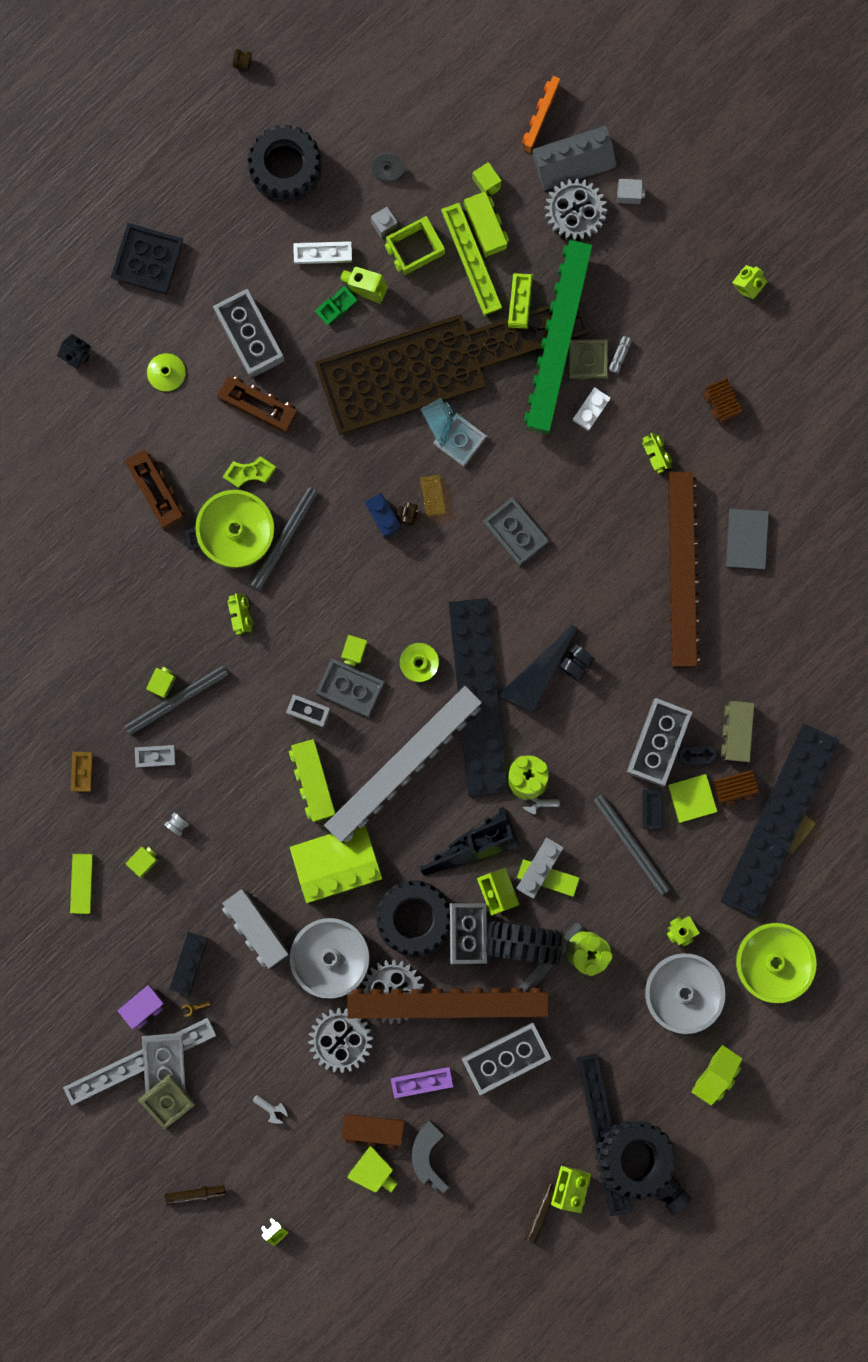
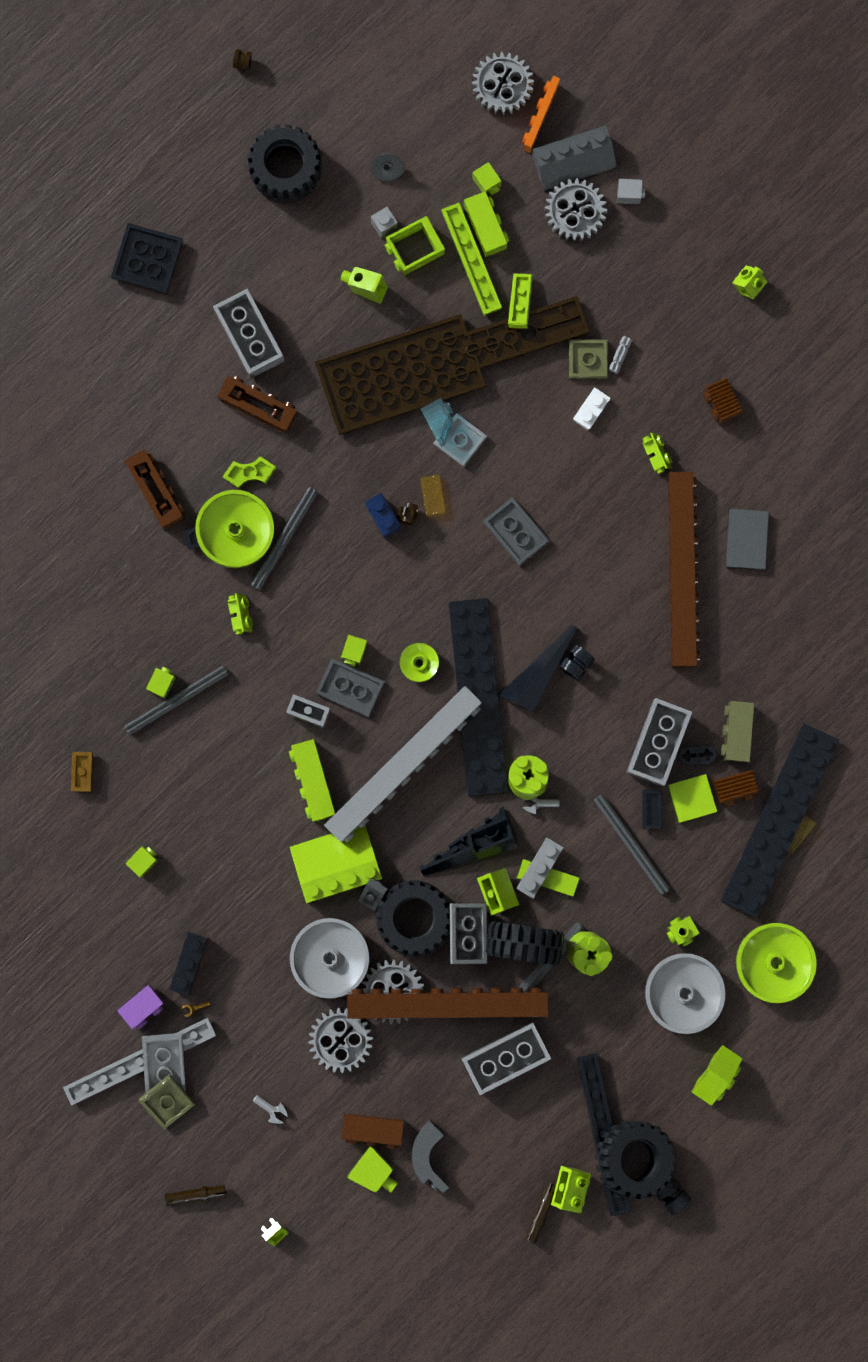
black brick [57,334,91,368] -> none
lime tile [70,854,93,914] -> none
light grey plate [135,745,176,768] -> none
lime dish [147,353,186,392] -> none
light grey wheel [164,812,189,837] -> none
light grey brick [222,889,290,969] -> none
white plate [294,242,352,264] -> none
green slope [315,285,359,325] -> none
medium lavender plate [391,1067,453,1098] -> none
green brick [524,240,592,435] -> none
none -> dark grey plate [358,878,387,911]
none -> light grey gear [472,52,534,115]

